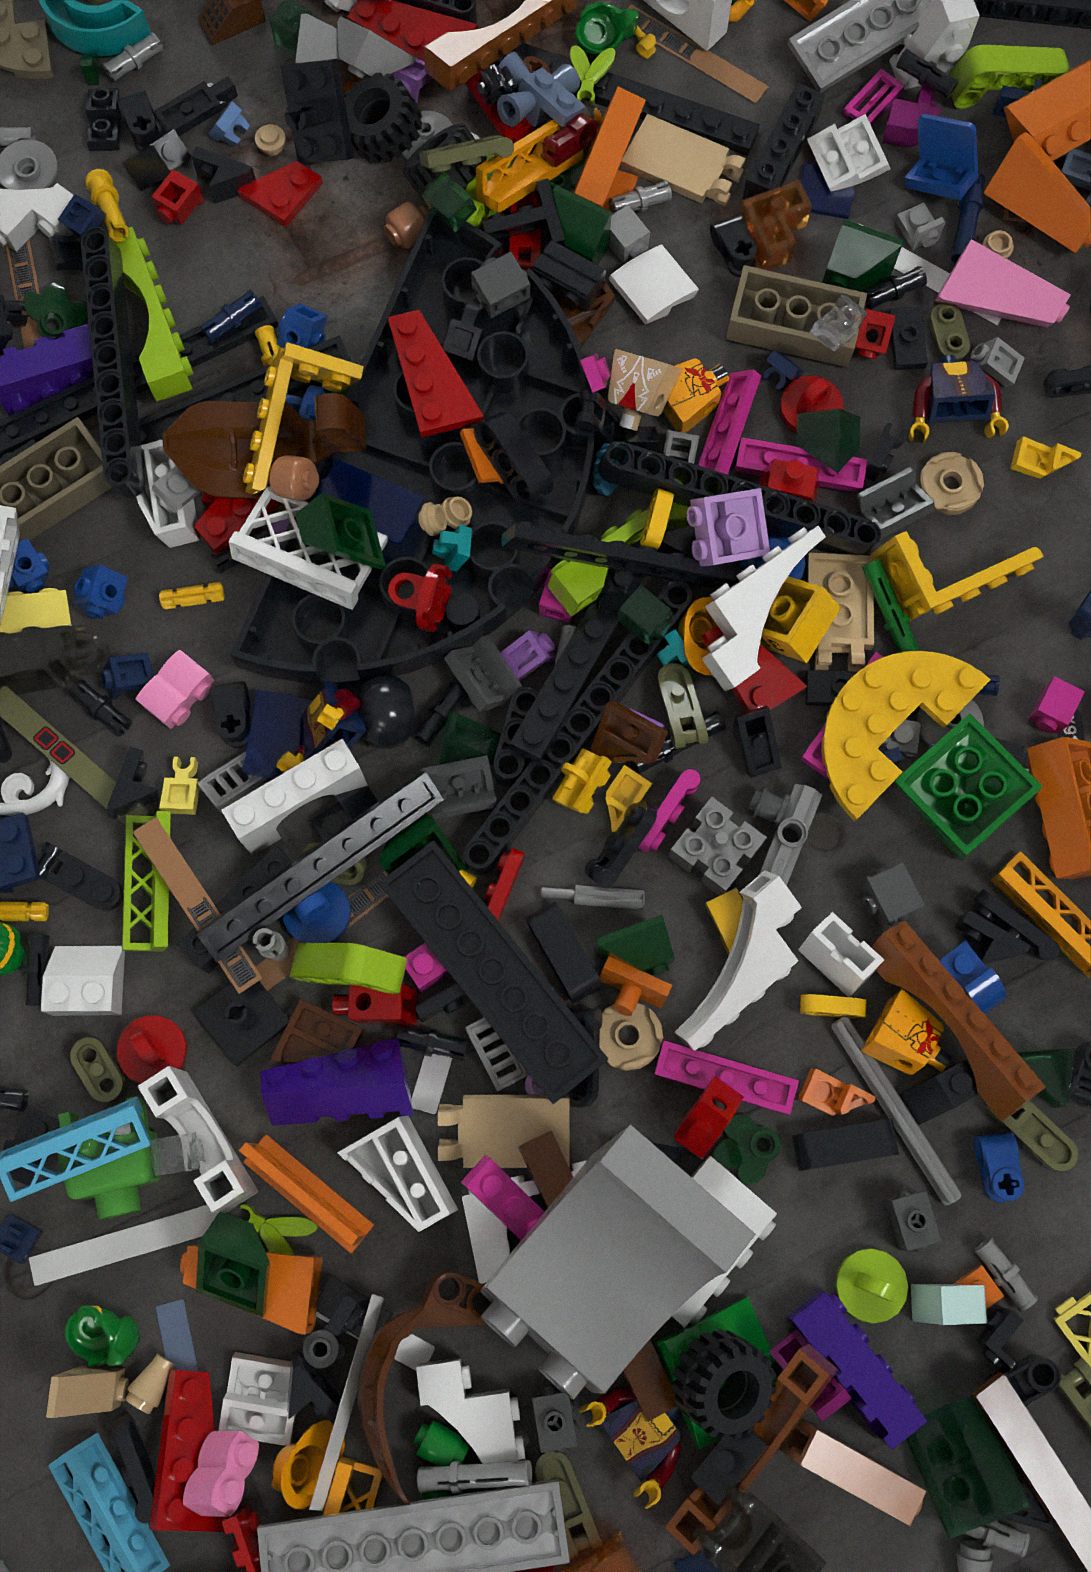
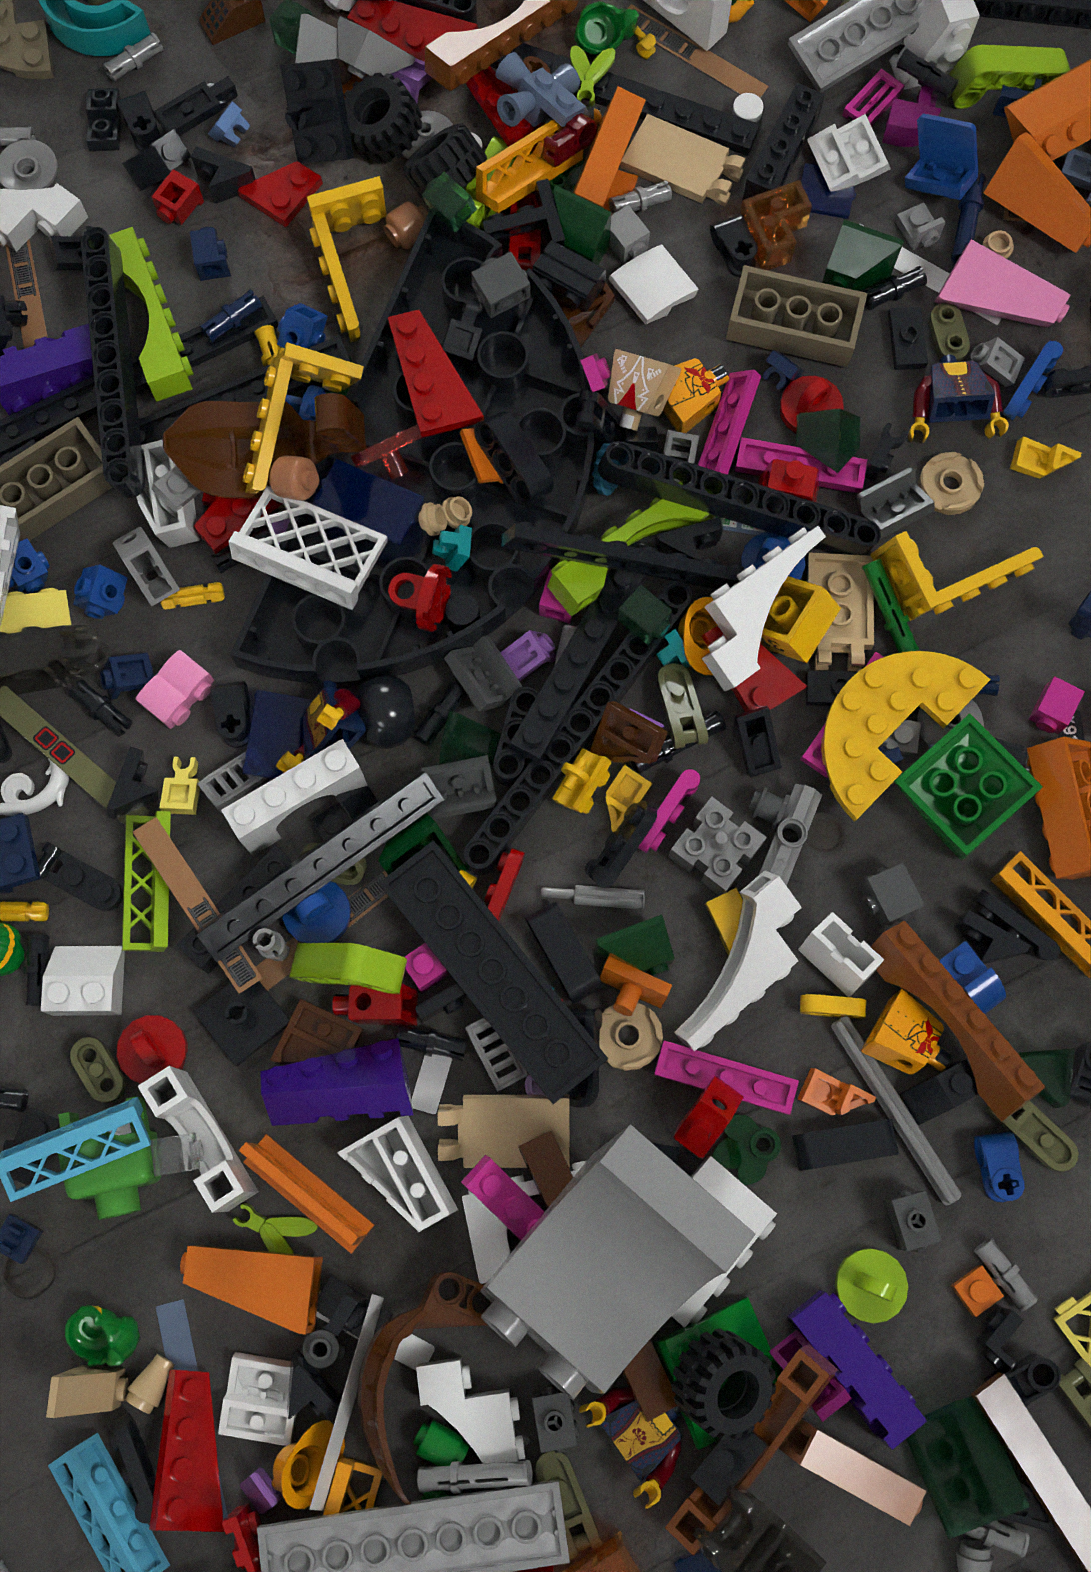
dark green plate [24,280,88,339] -> none
white sticker [29,1205,226,1286] -> none
dark blue bracket [58,194,106,237] -> none
dark green tile [80,53,100,86] -> none
yellow pin [85,169,130,242] -> none
bright pink brick [183,1431,259,1517] -> none
dark green slope [196,1211,270,1317] -> none
tan plate [255,124,286,156] -> none
dark green slope [295,493,386,570] -> none
olive plate [419,135,514,172] -> none
black gear [476,64,517,105] -> none
yellow beam [640,488,674,550] -> none
lavender plate [687,488,770,566] -> none
clear bracket [810,294,867,352] -> none
red brick [855,309,896,360] -> none
light aqua slope [911,1284,987,1325] -> none
none -> light grey torso [113,527,180,606]
none -> dark blue brick [190,227,231,281]
none -> medium lavender slope [240,1467,282,1514]
none -> yellow bracket [307,176,386,343]
none -> clear red tile [351,425,422,480]
none -> white tile [732,93,764,123]
none -> blue plate [1002,341,1063,421]

